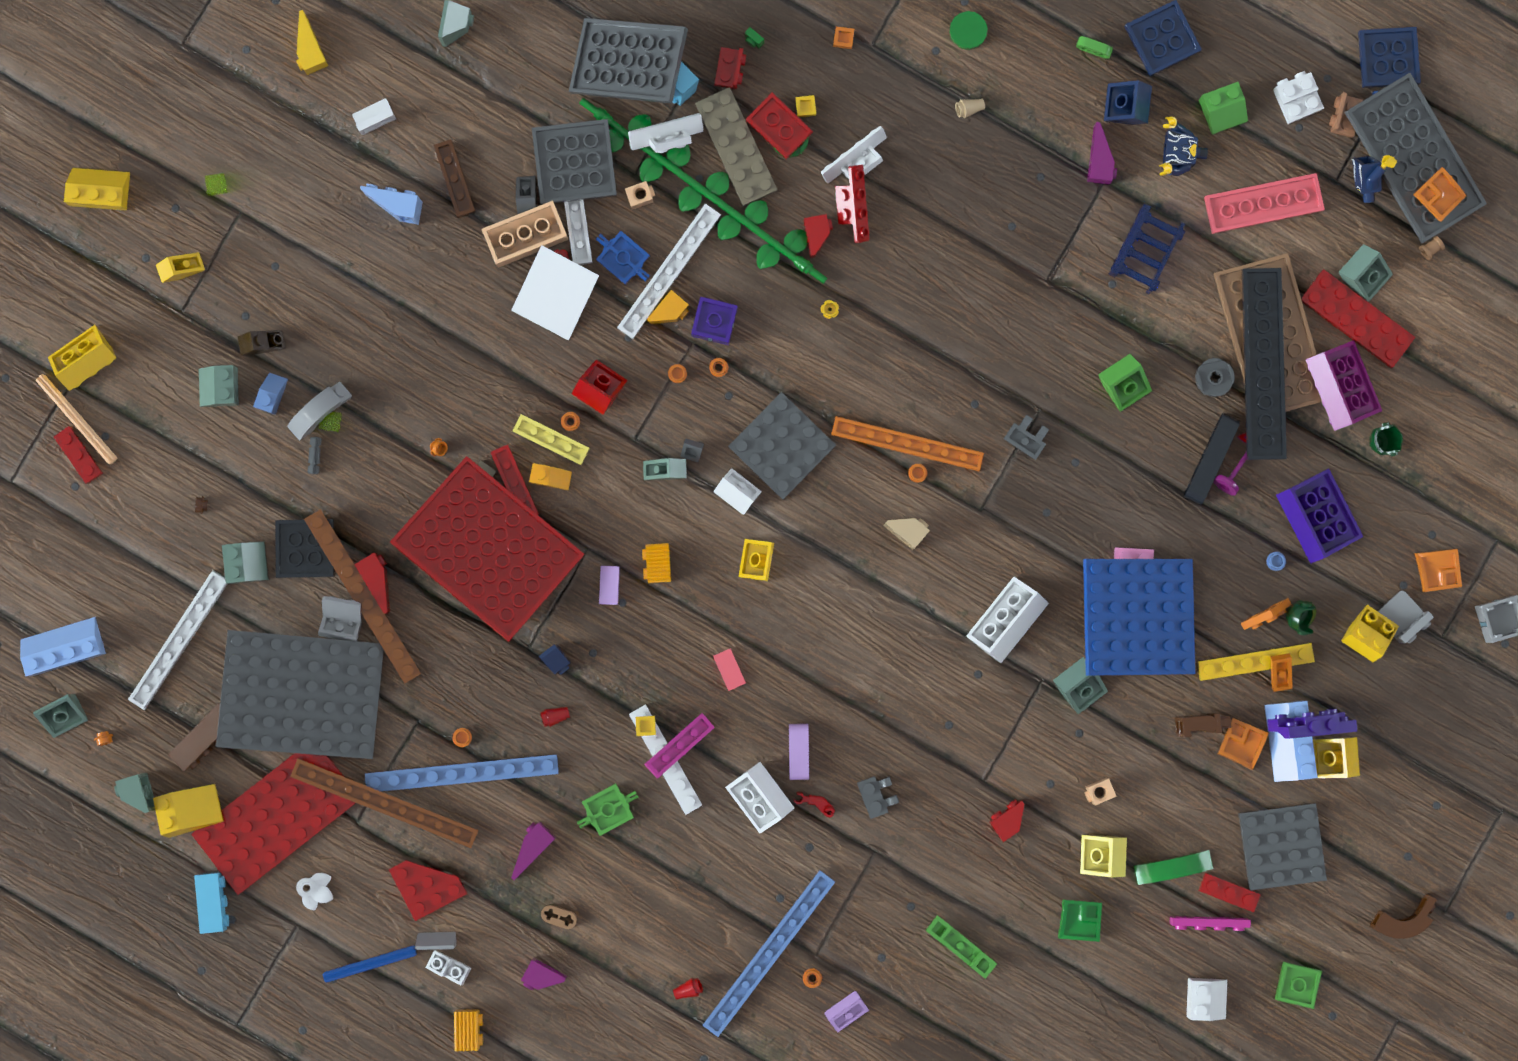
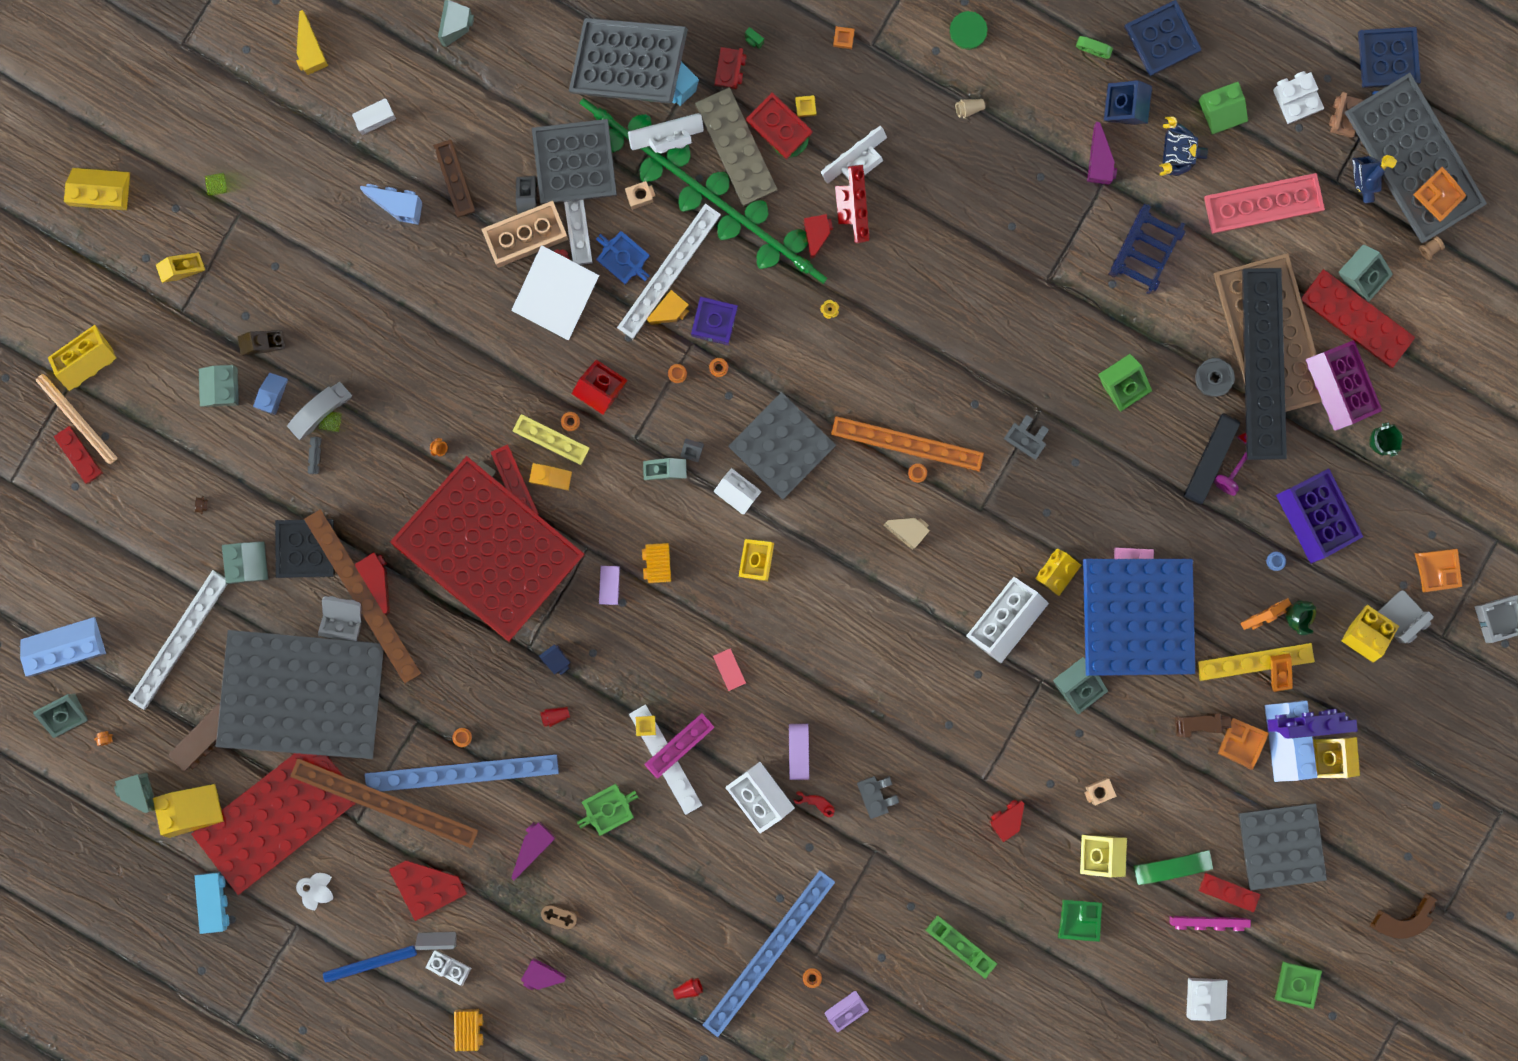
none -> yellow bracket [1035,549,1081,596]

